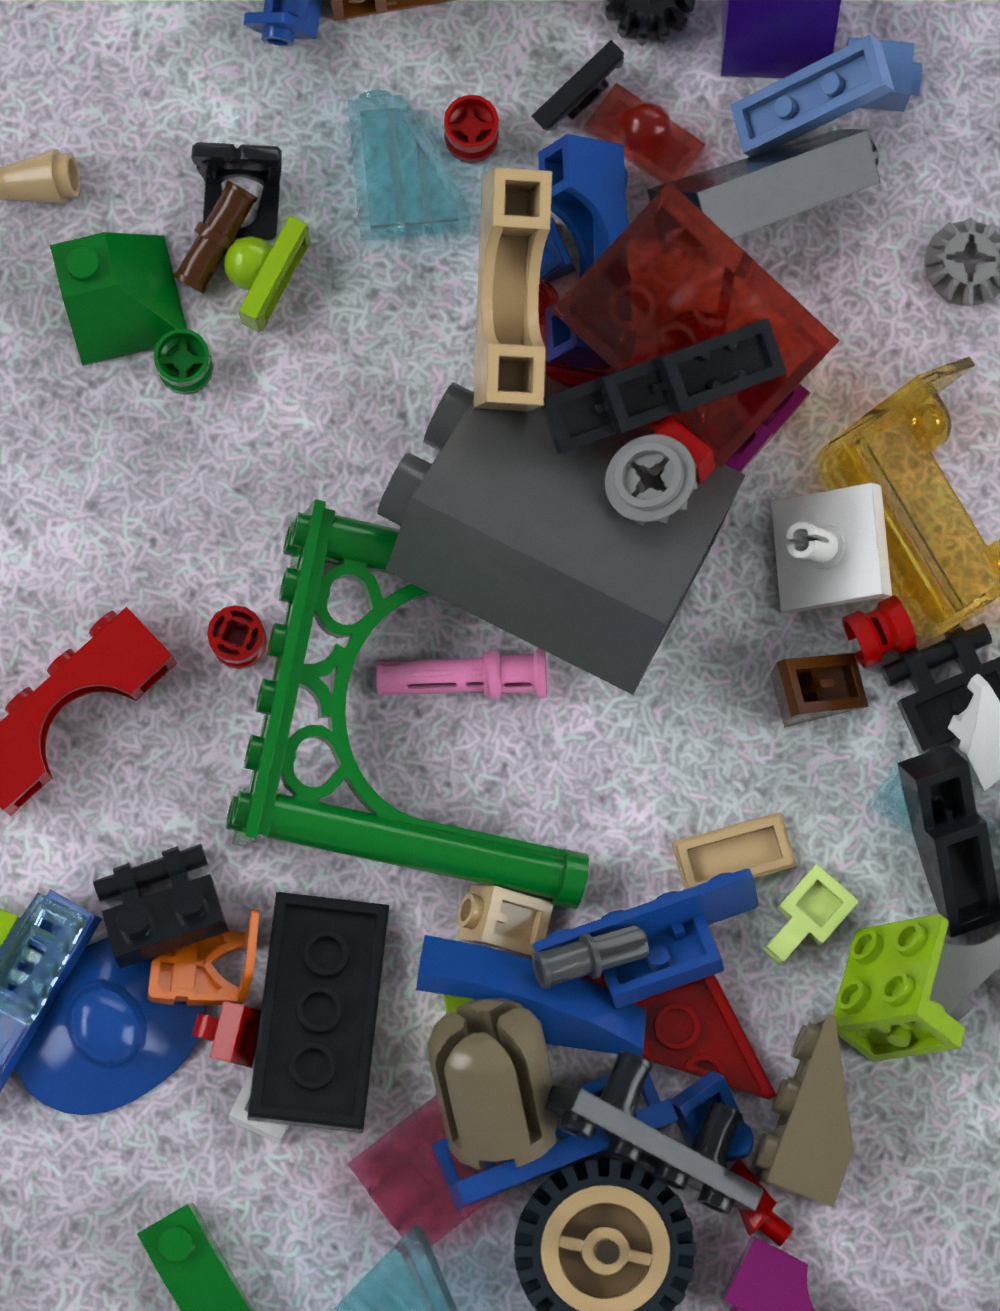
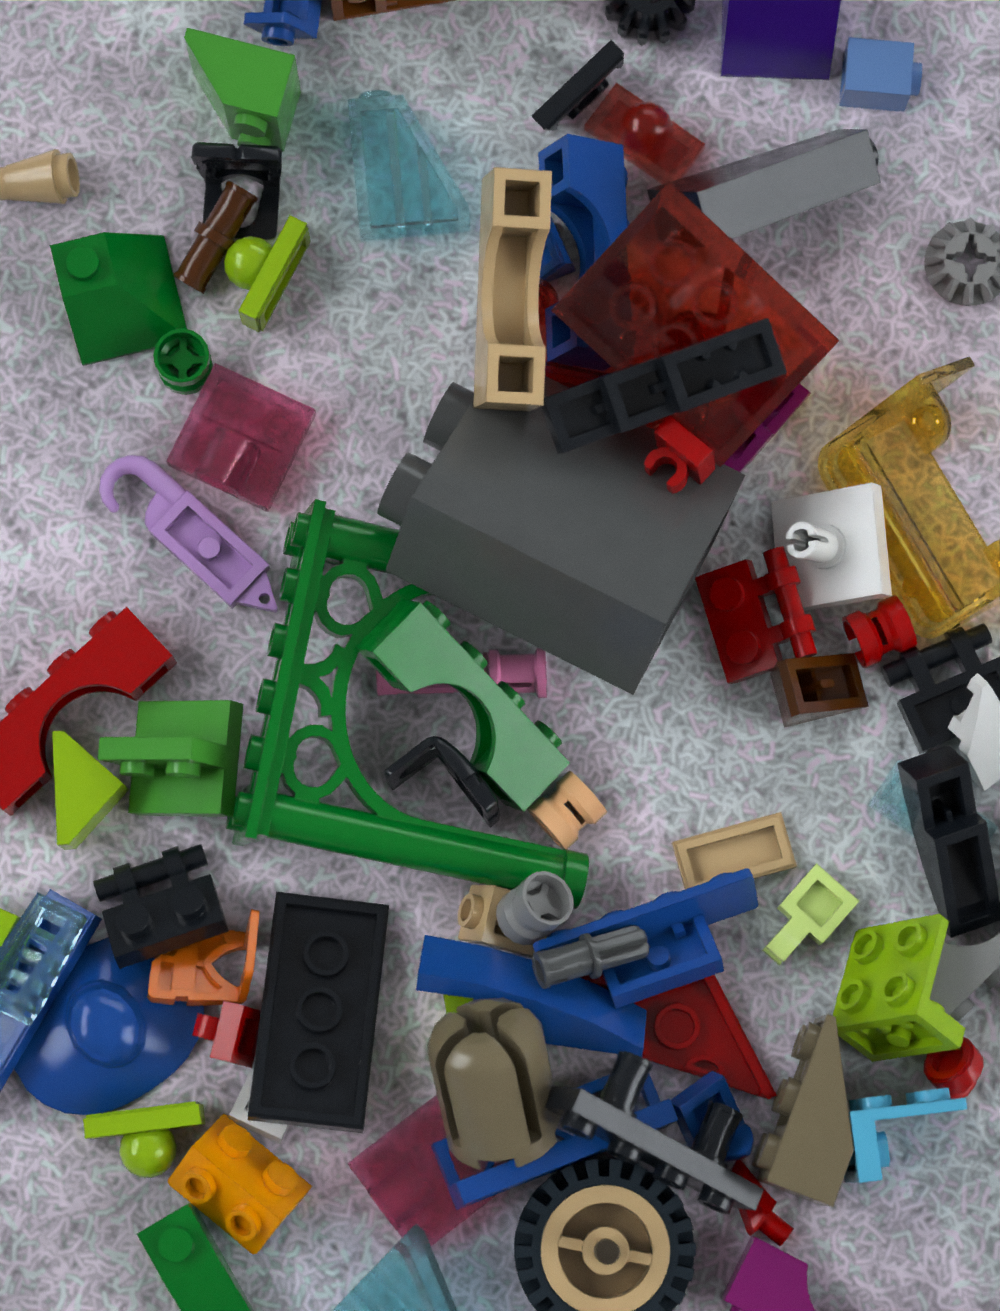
red wheel [207,605,267,669] -> none
red wheel [444,95,499,163] -> none
light grey gear [605,434,698,526] -> none
medium blue plate [730,35,894,157] -> none
none -> lime slope [52,731,130,850]
none -> lime tile [83,1101,206,1178]
none -> bright green bracket [98,700,244,817]
none -> lavender plate [99,455,278,613]
none -> clear pink plate [166,363,316,512]
none -> light orange bracket [168,1114,312,1254]
none -> bright green slope [184,27,301,152]
none -> green arch [355,599,570,812]
none -> black piece [383,736,500,828]
none -> light grey wheel [496,871,574,945]
none -> light nougat wheel [528,771,607,849]
none -> red plate [695,546,818,684]
none -> medium azure bracket [844,1088,967,1183]
none -> red tile [924,1037,984,1099]

